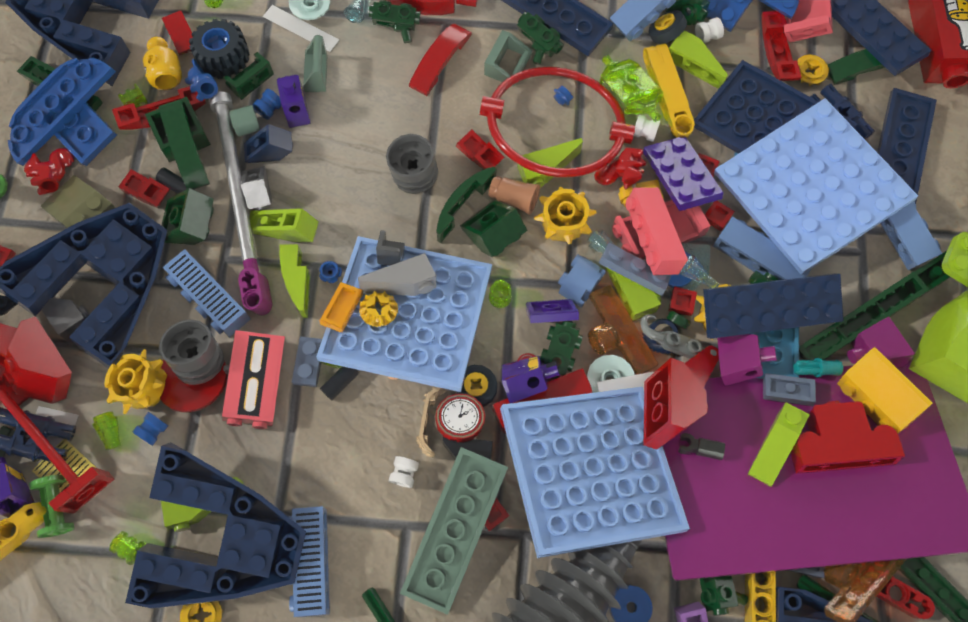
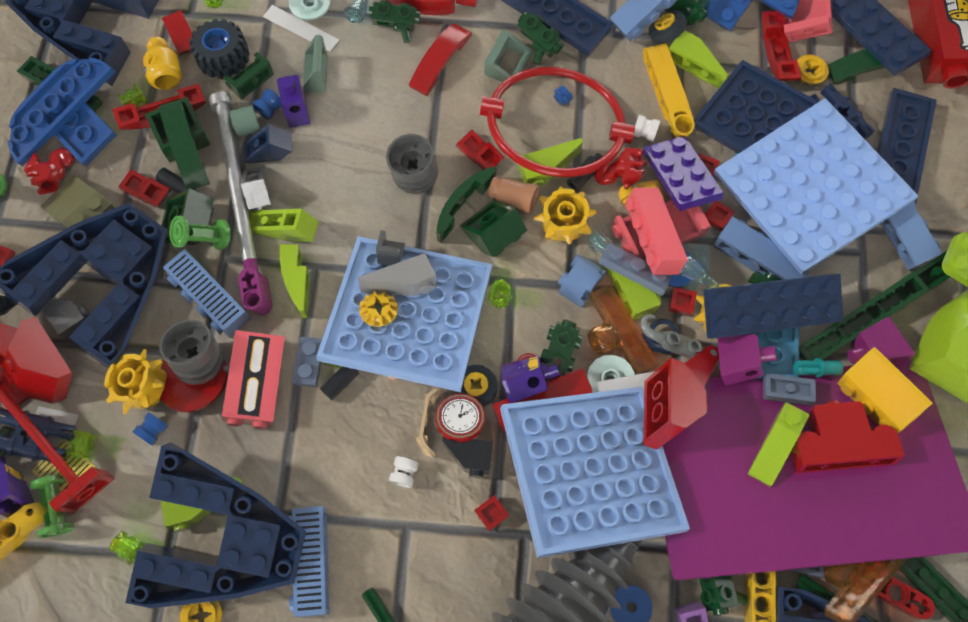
clear neon green cone [92,412,121,450] -> none
blue animal [185,59,218,101] -> none
blue plate [319,261,342,283] -> none
light orange tile [319,282,363,333] -> none
sand green plate [400,447,508,615] -> none
dark purple tile [526,299,579,323] -> none
clear neon green plate [600,55,663,122] -> none
dark green tile [666,310,691,330] -> none
pearl dark grey bar [678,433,725,460] -> none
white wheel [695,17,724,44] -> none
none -> clear neon green bush [67,430,99,460]
none -> bright green hose [169,216,231,250]
none -> black cylinder [566,153,603,192]

